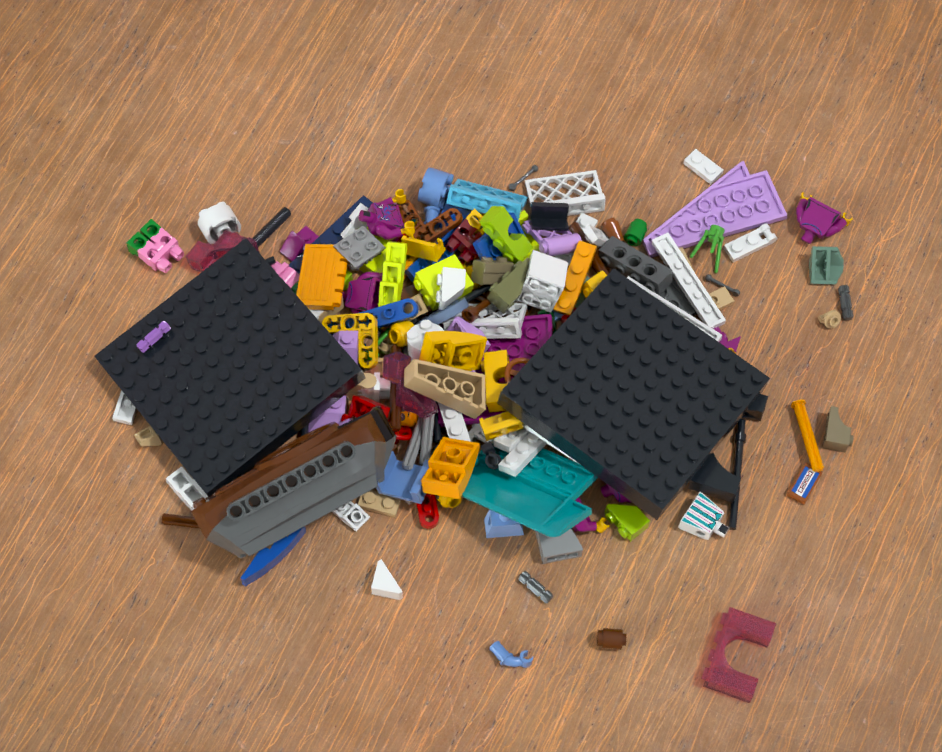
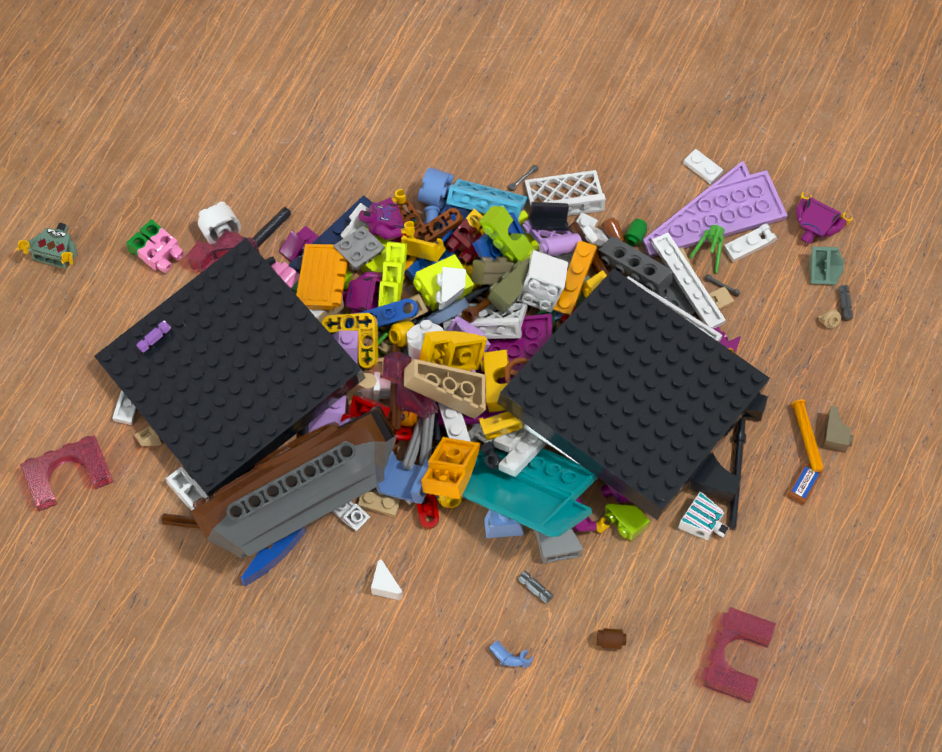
none -> sand green torso [17,223,78,269]
none -> clear pink arch [20,435,113,512]

